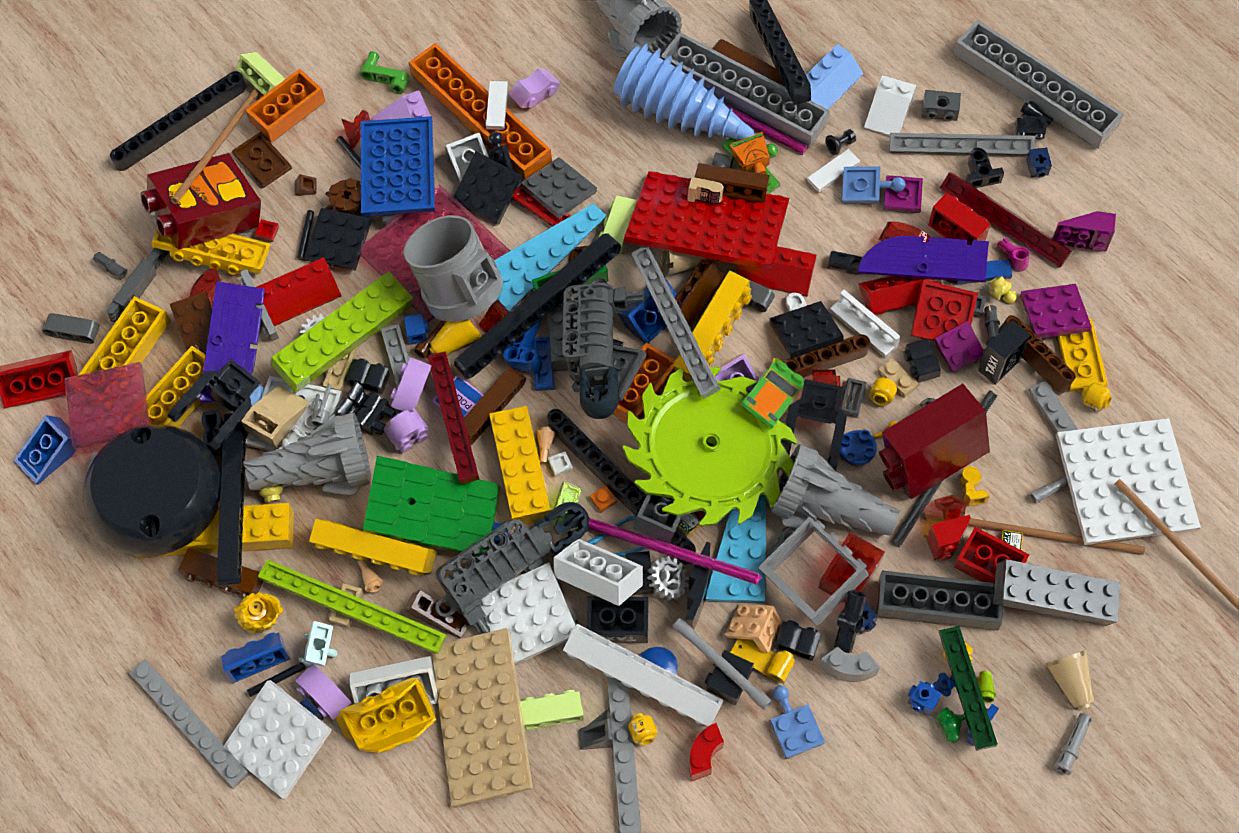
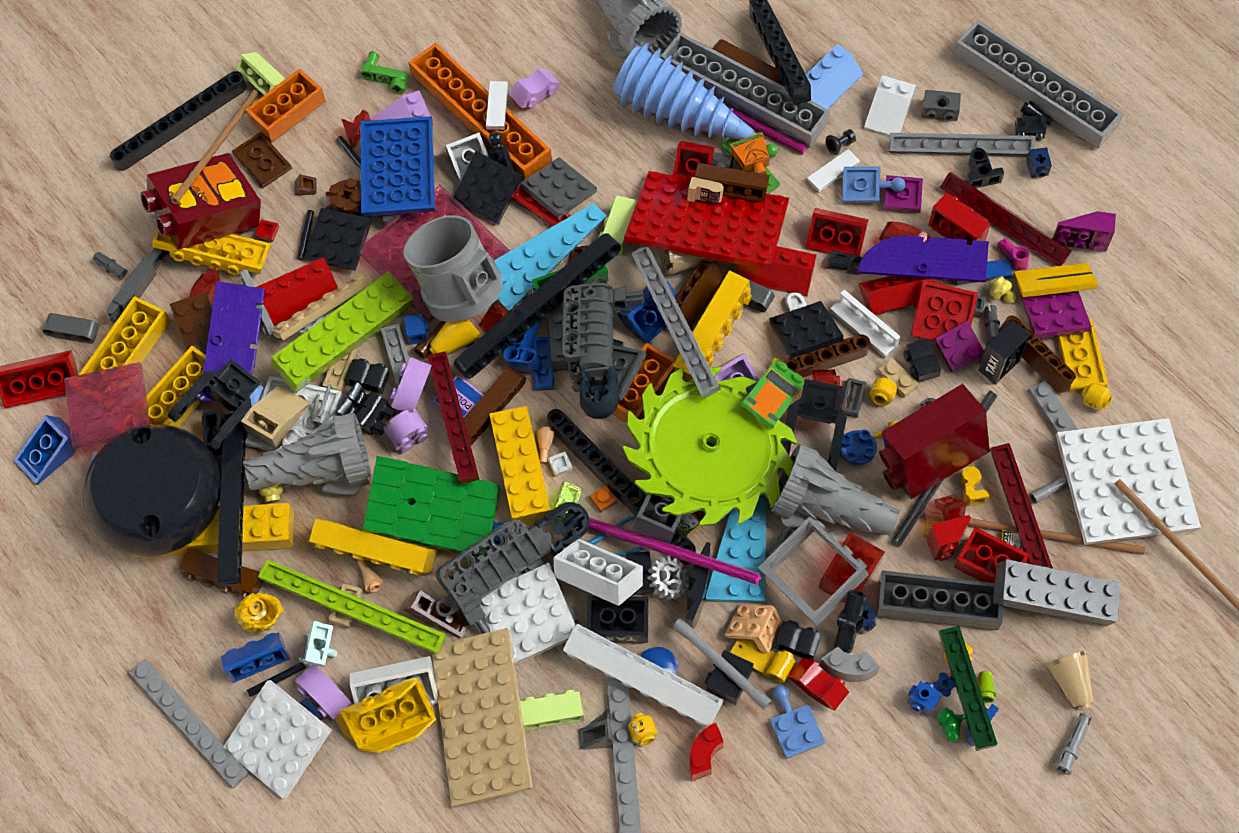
none -> tan plate [272,273,373,340]
none -> red slope [673,141,716,178]
none -> red brick [788,658,849,711]
none -> red slope [805,208,869,256]
none -> dark red plate [990,443,1053,569]
none -> yellow tile [1014,263,1098,297]

